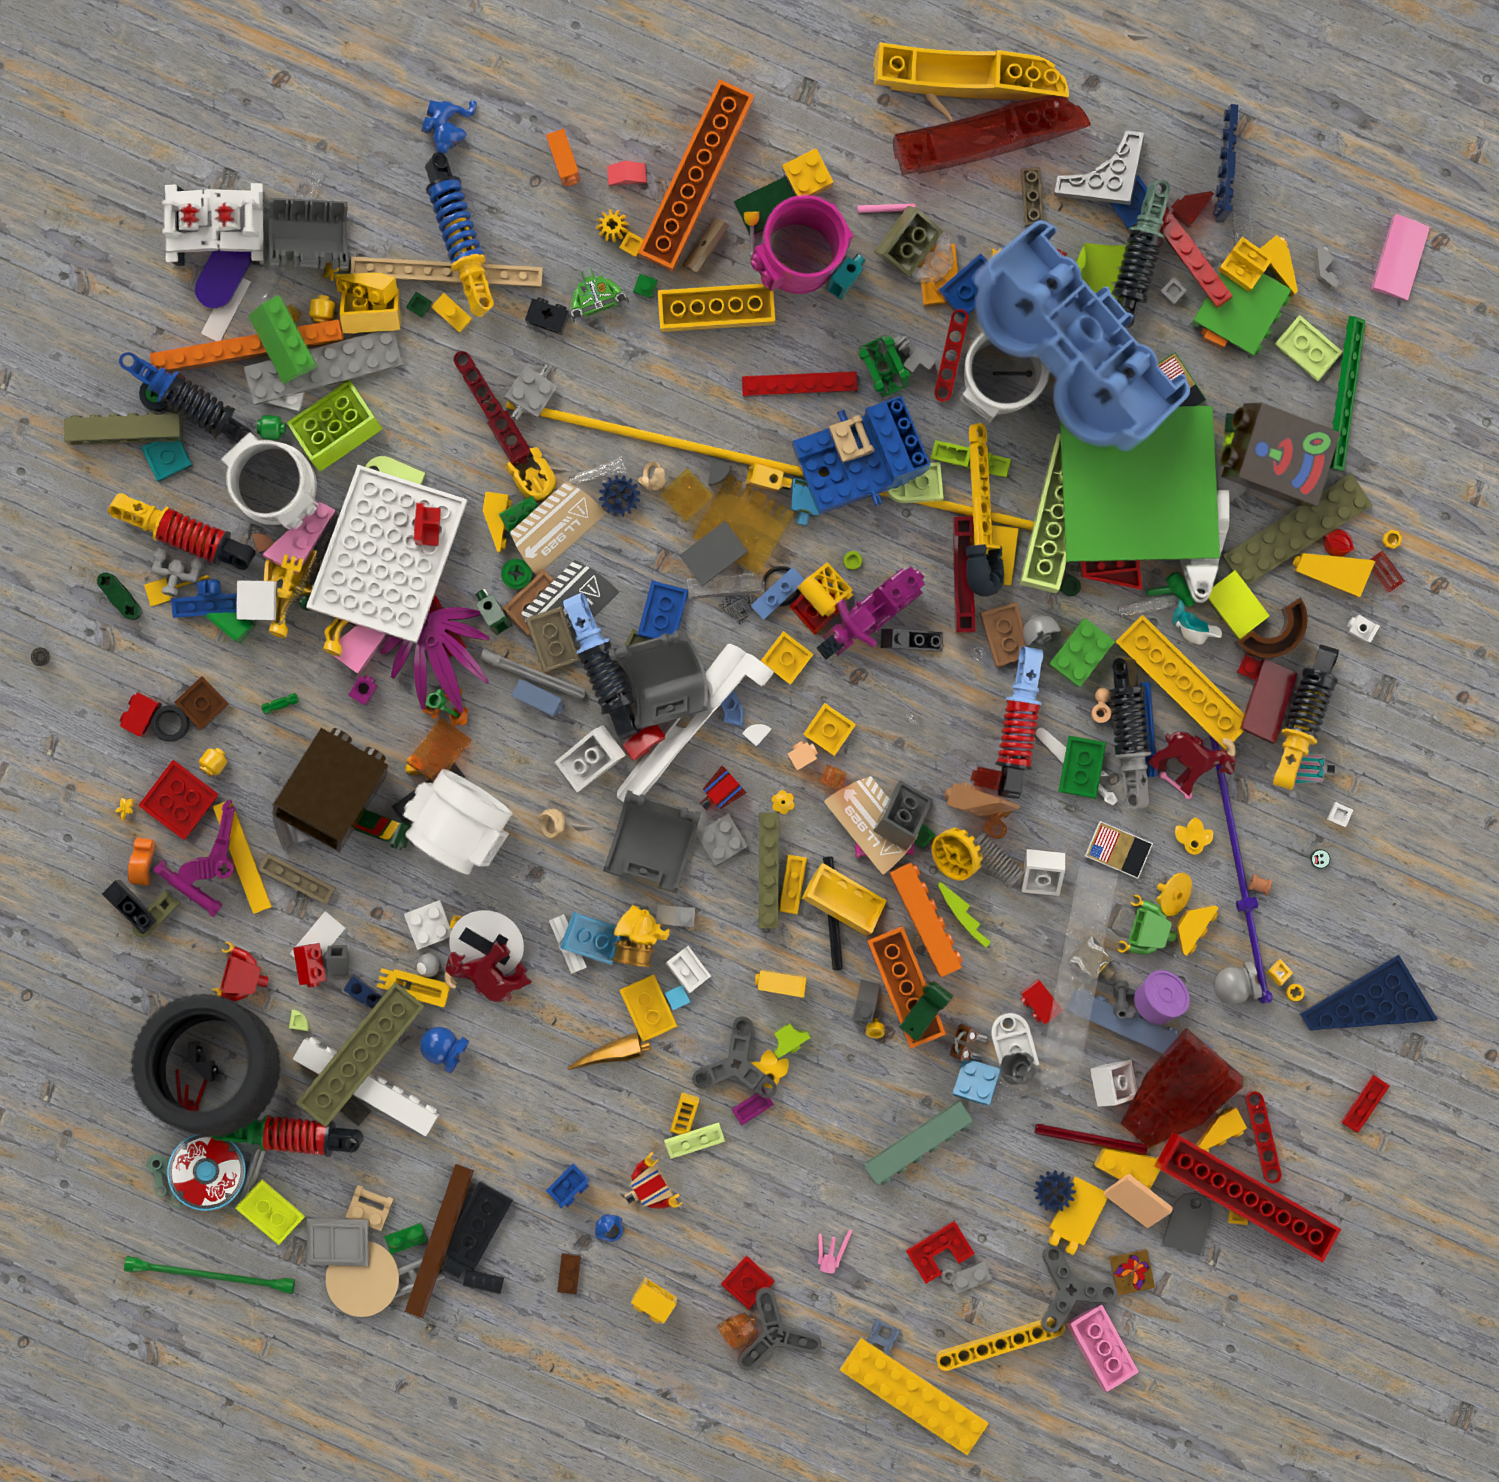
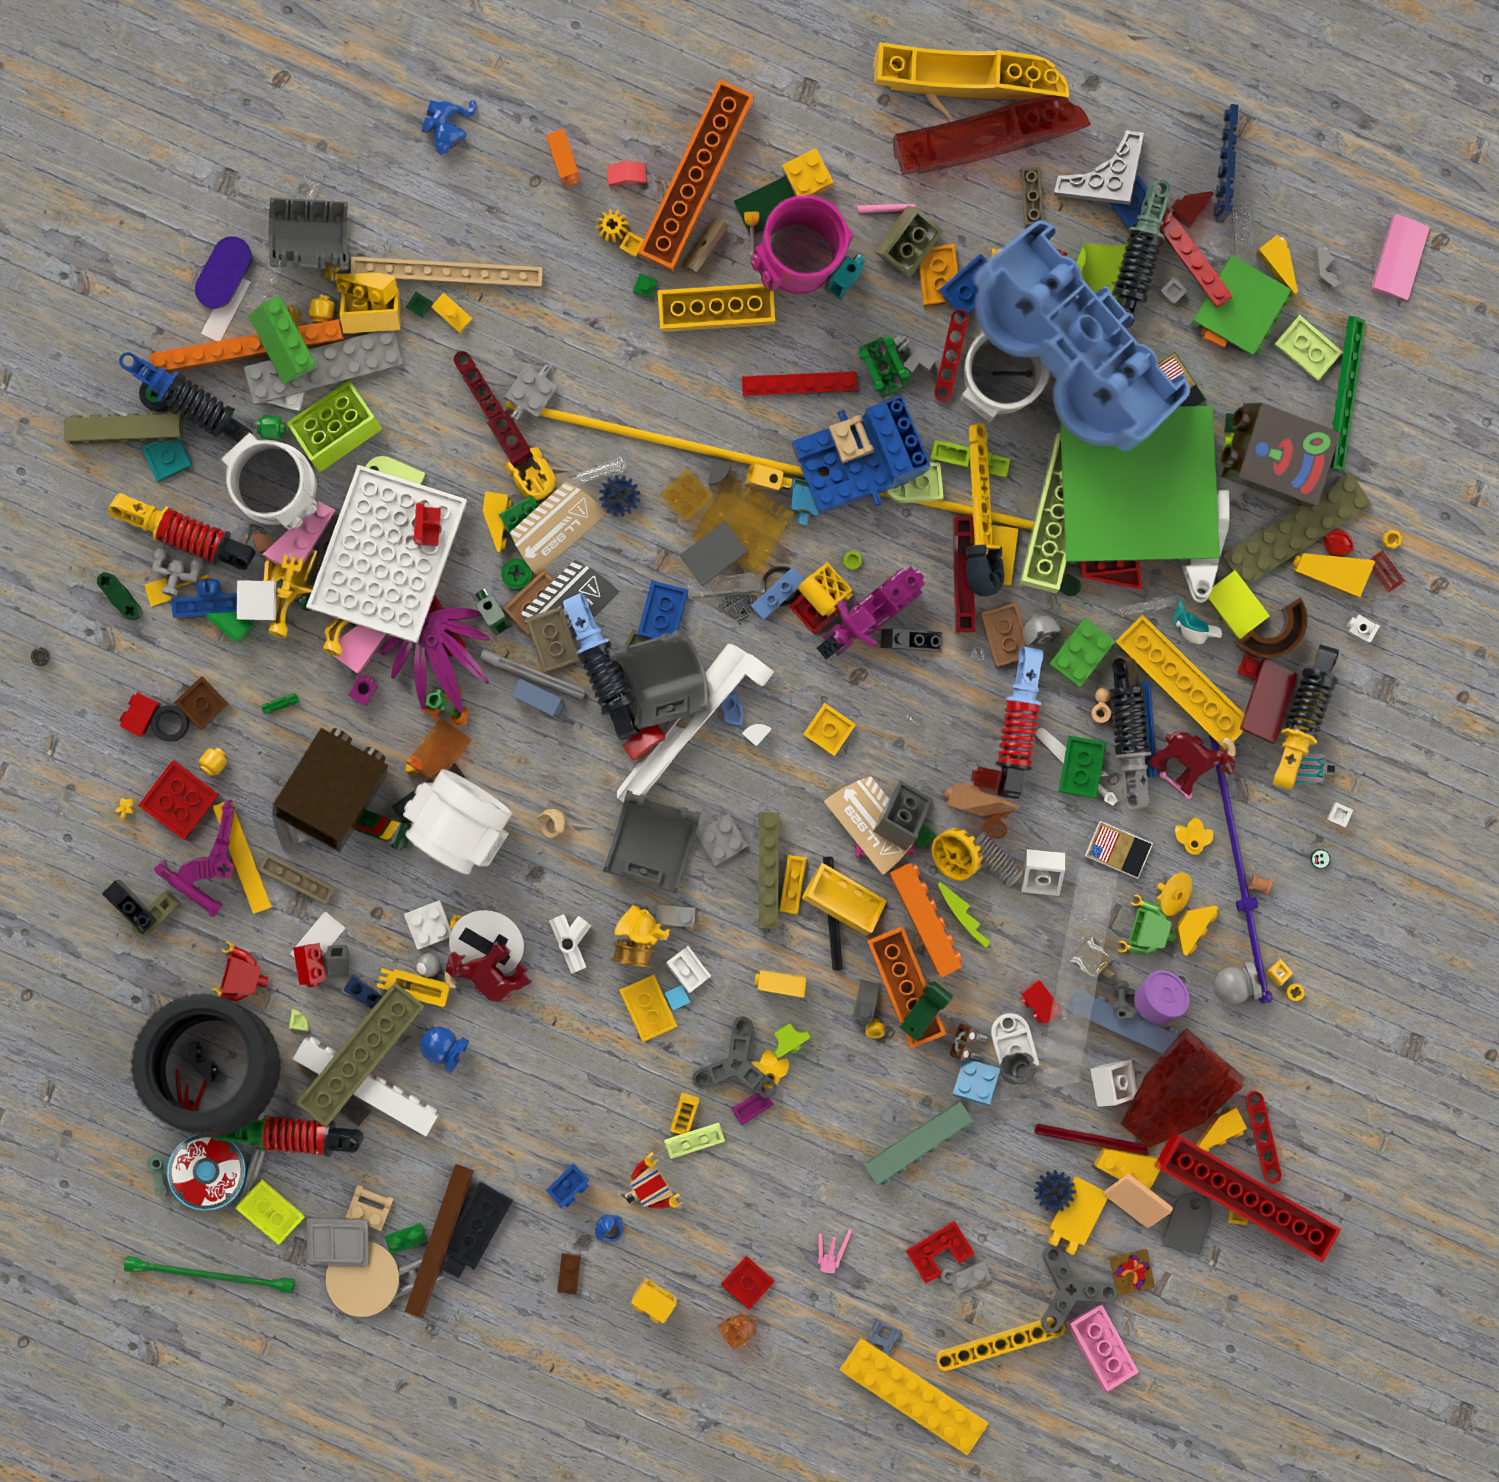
orange animal [128,837,155,886] -> none
white container [162,183,264,266] -> none
dark grey piece [279,508,342,625] -> none
piece [425,152,493,317] -> none
black axle [463,1269,504,1294] -> none
black brick [525,297,570,335] -> none
white slope [555,725,626,793] -> none
dark azure tile [560,912,623,965] -> none
pearl gold piece [567,1032,652,1070] -> none
torso [571,268,629,322] -> none
tan piece [637,461,666,491] -> none
torso [699,765,747,811] -> none
dark grey piece [738,1287,822,1371] -> none
yellow plate [761,631,814,685] -> none
yellow plant [771,790,795,814] -> none
light nougat brick [787,741,818,770] -> none
clear orange plate [819,764,847,790] -> none
clear slope [911,233,954,285] -> none
green piece [1146,572,1195,608] -> none
yellow slope [1218,237,1273,292] -> none
dark blue wing [1299,954,1437,1031] -> none
red tile [1341,1075,1390,1133] -> none

